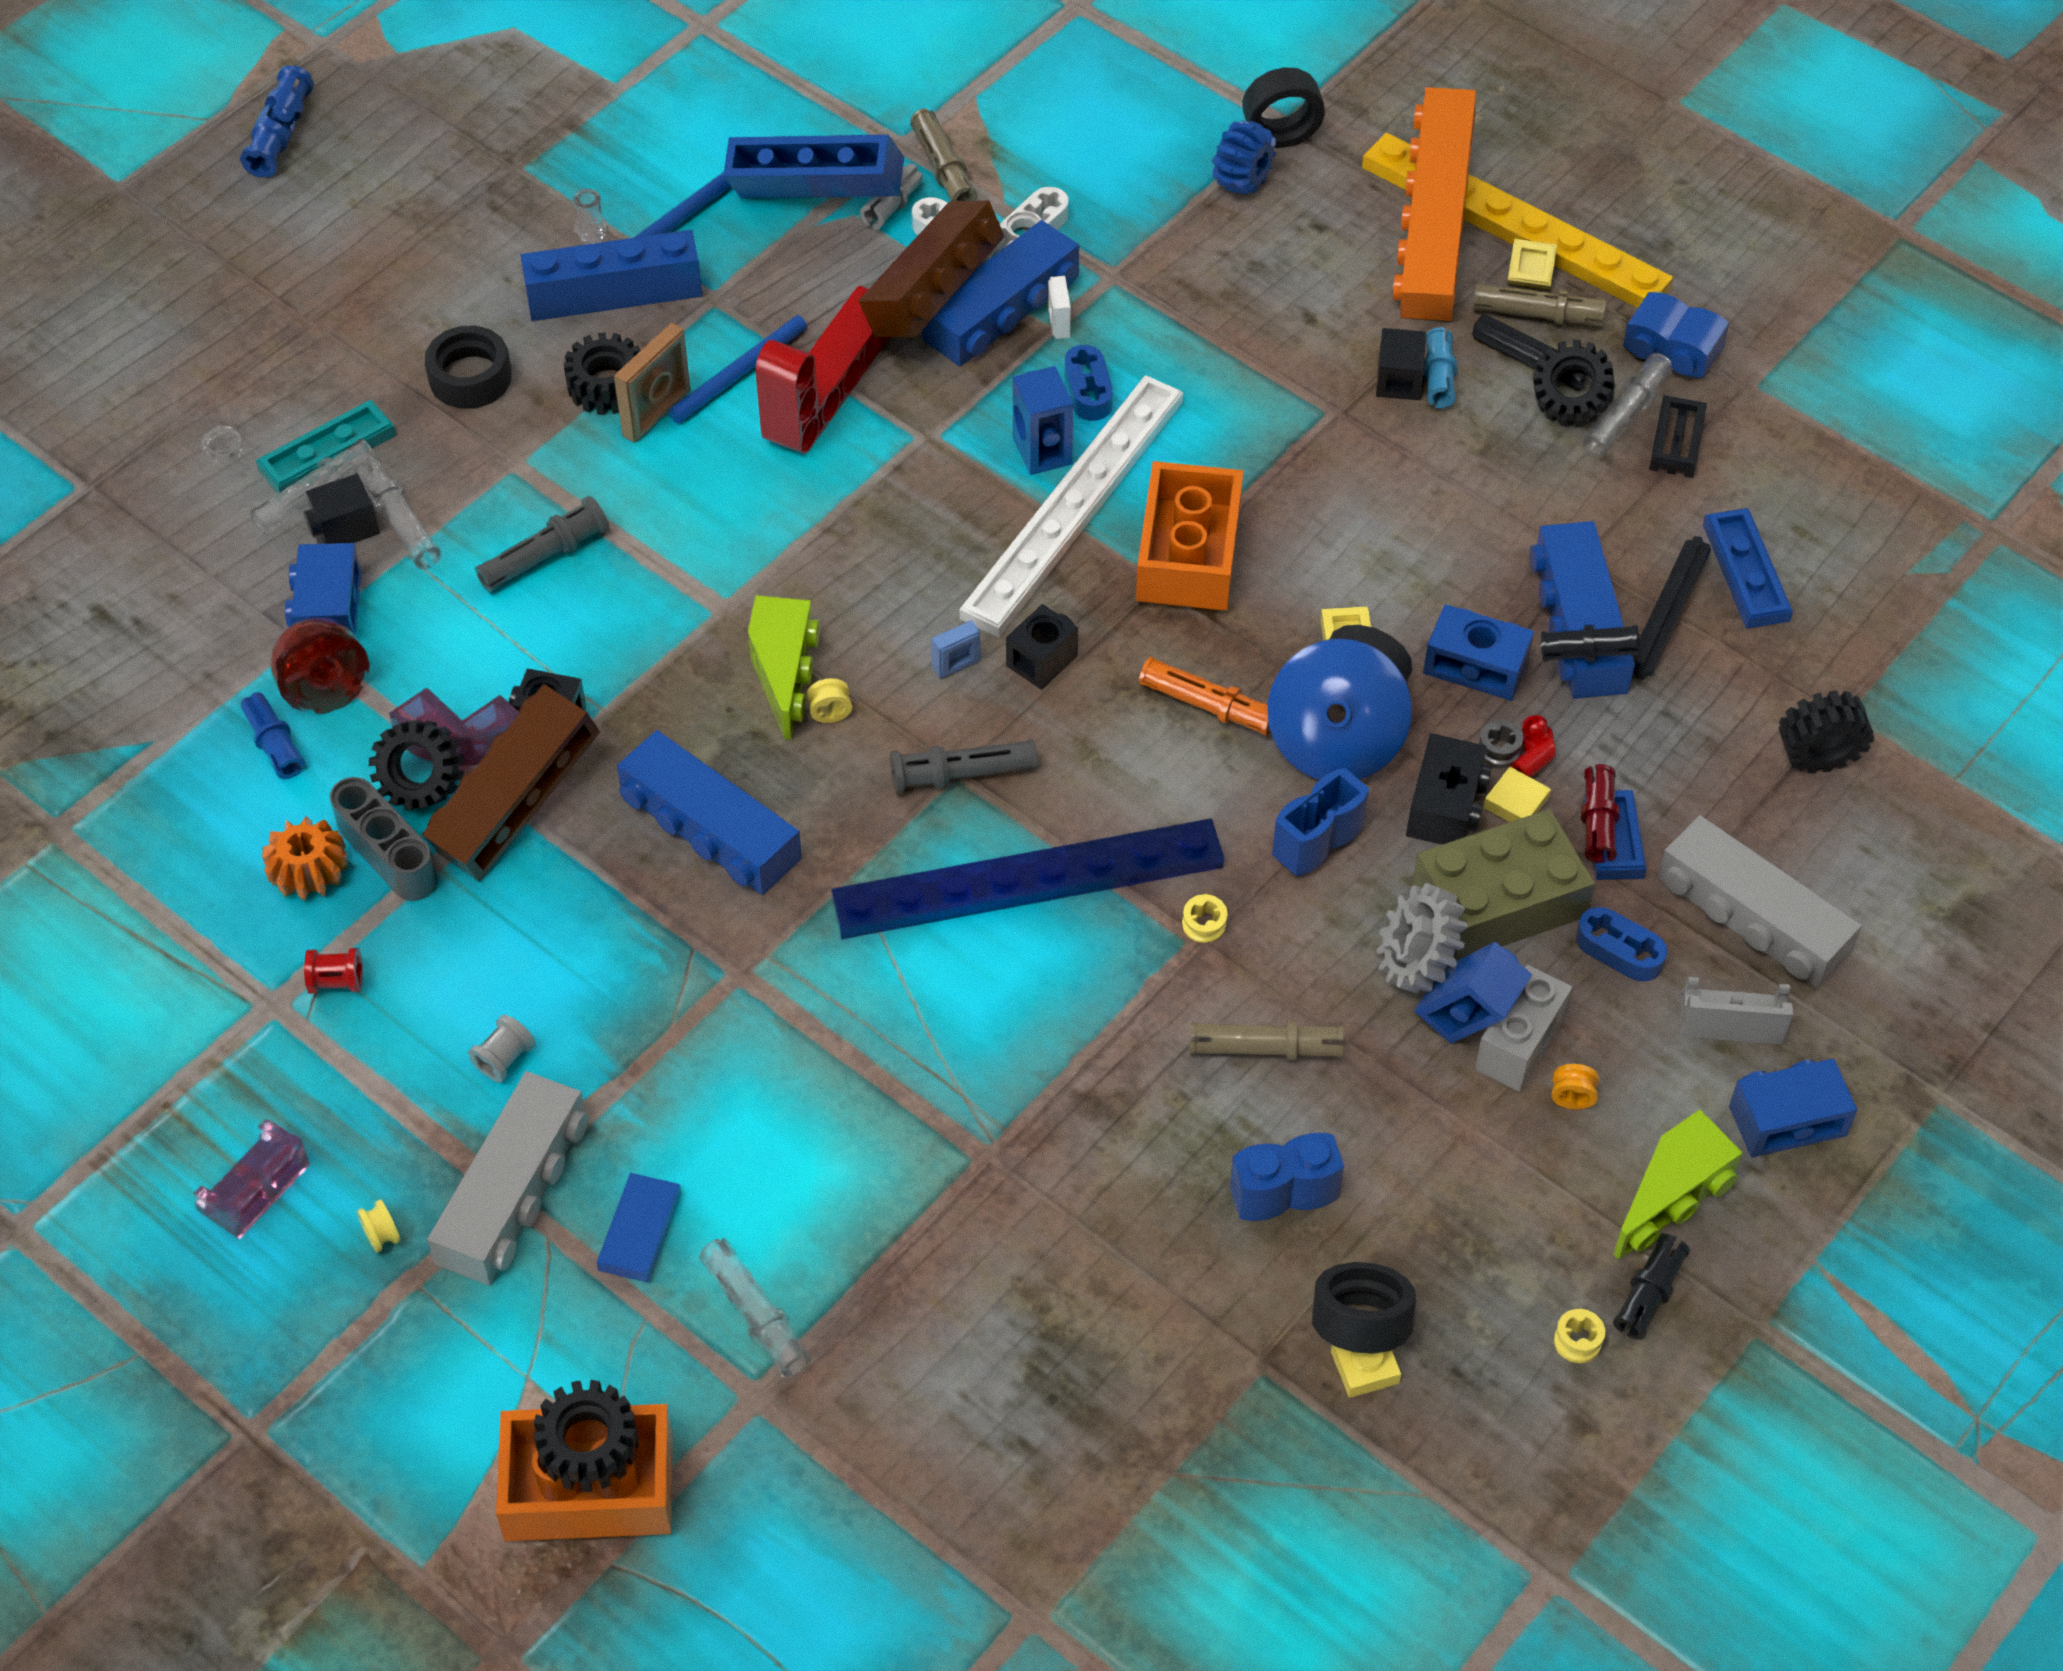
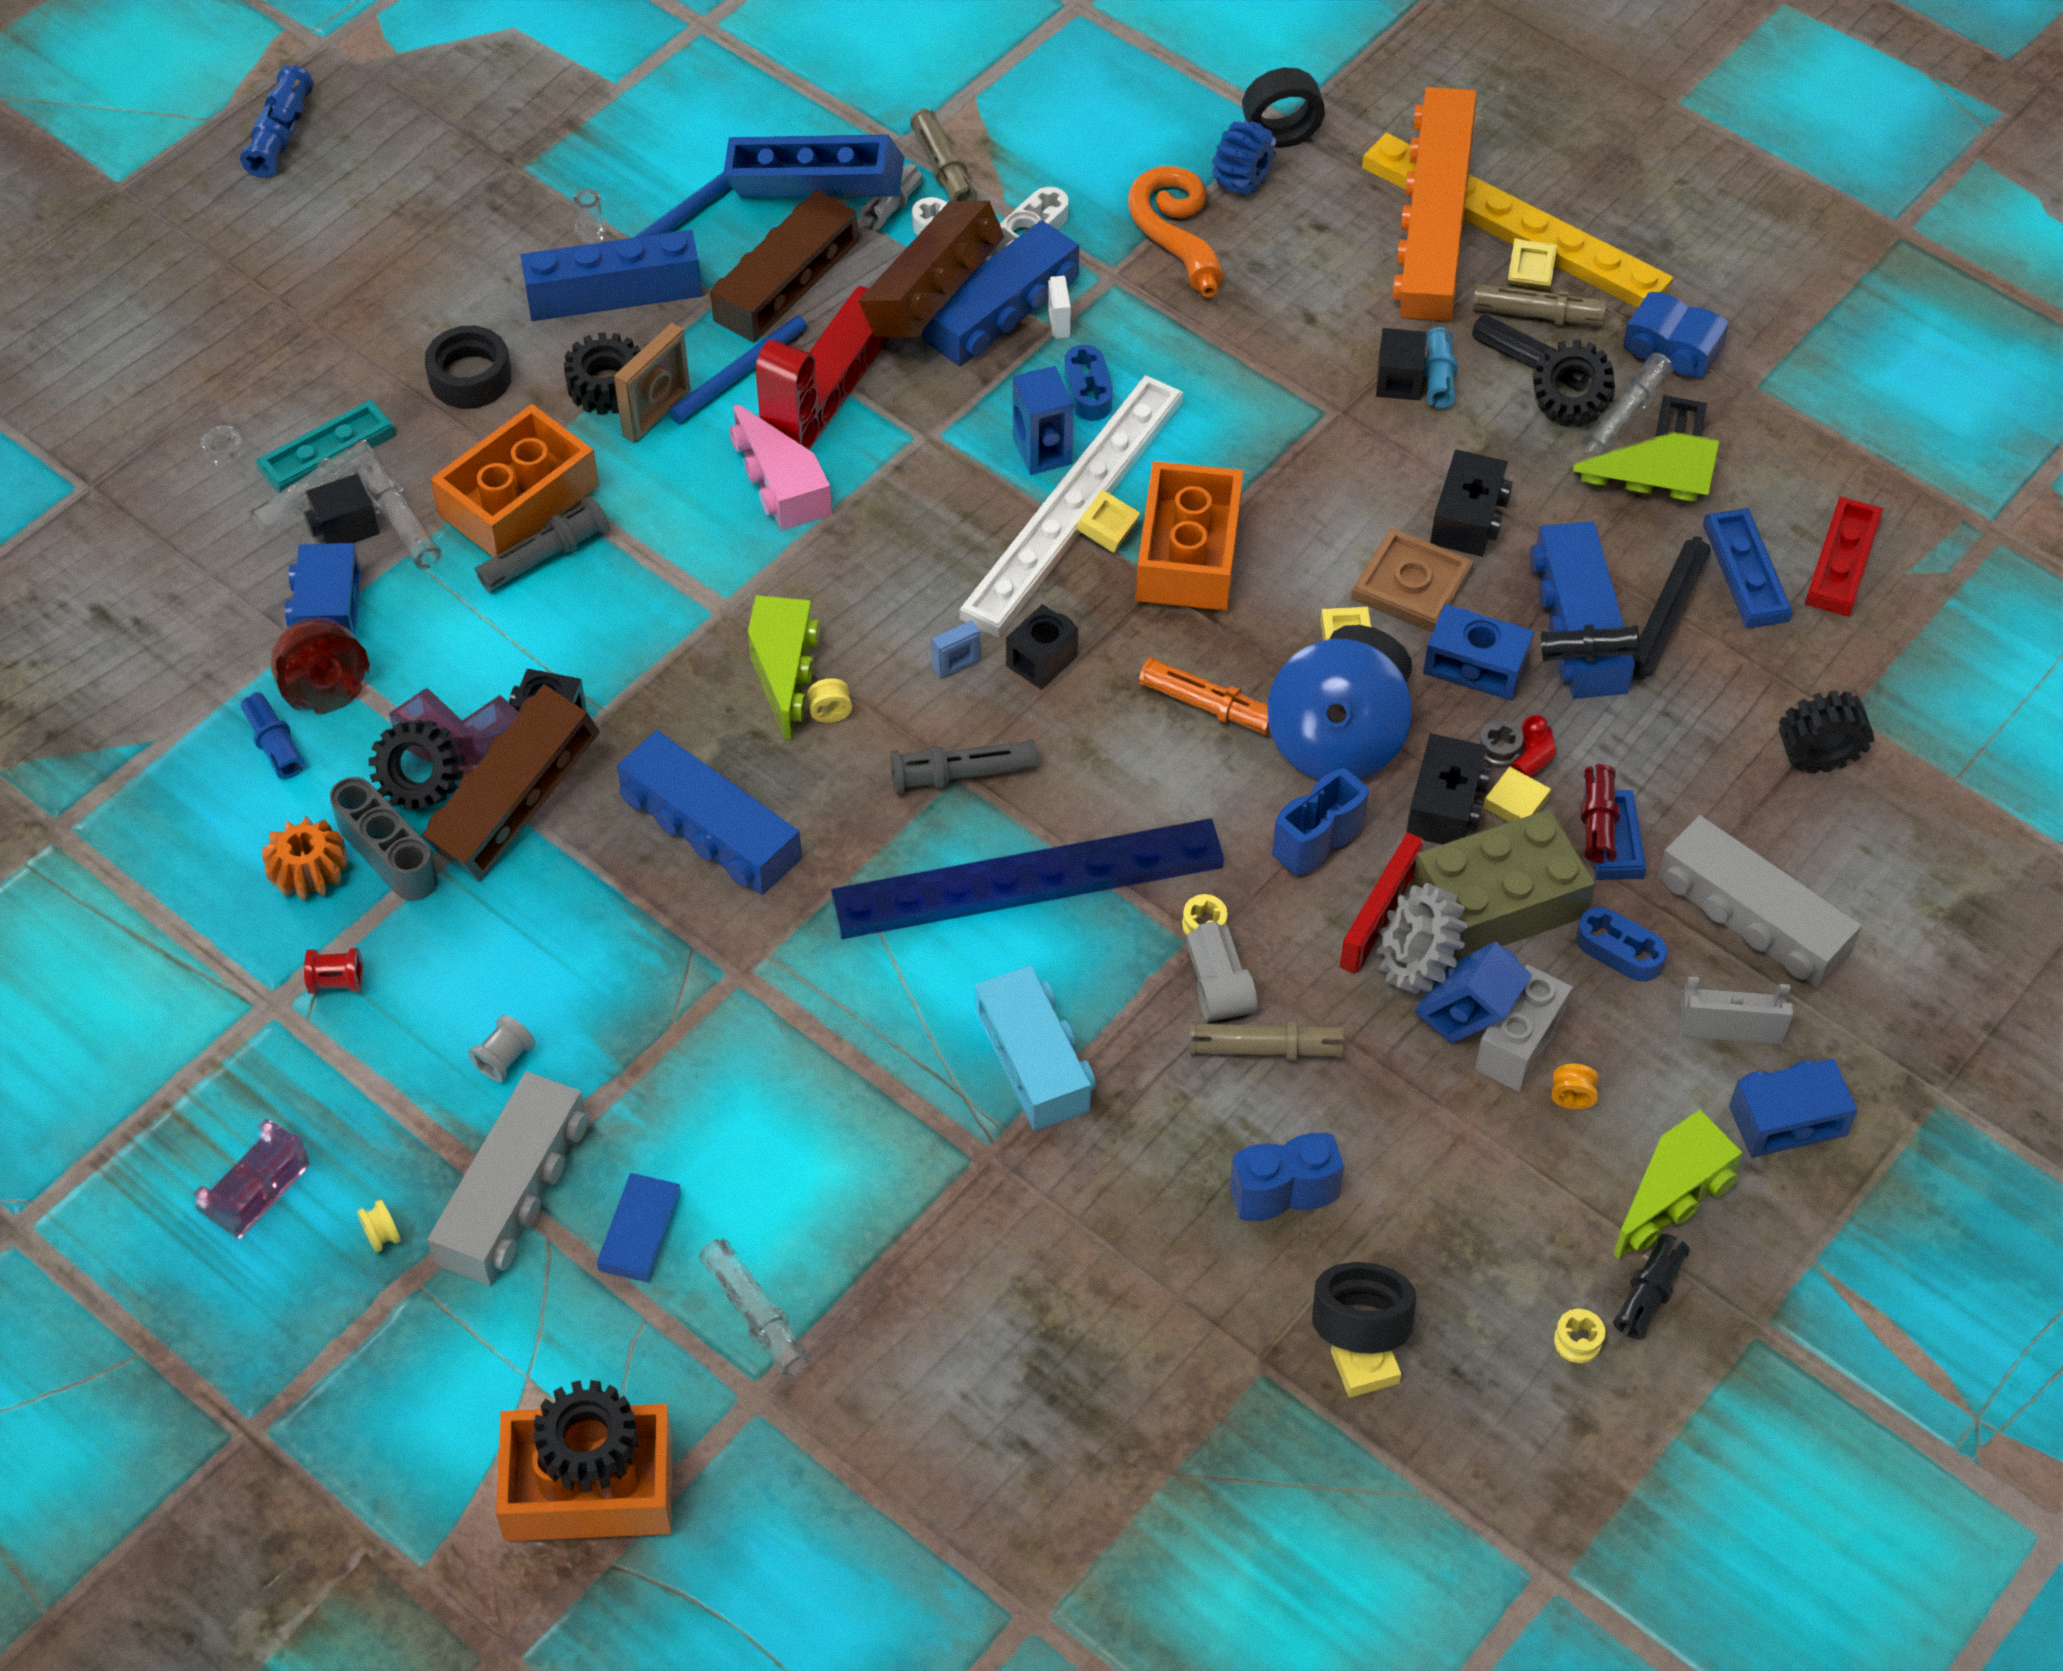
none -> orange brick [430,404,599,558]
none -> reddish brown brick [710,190,859,343]
none -> bright pink slope [729,405,832,531]
none -> medium azure brick [975,965,1096,1132]
none -> light yellow plate [1076,489,1140,553]
none -> orange plant [1127,166,1224,298]
none -> light grey piece [1186,921,1257,1023]
none -> red tile [1339,832,1423,974]
none -> medium nougat tile [1351,527,1474,633]
none -> black brick [1430,449,1513,557]
none -> lime slope [1573,432,1719,501]
none -> red tile [1805,496,1884,617]

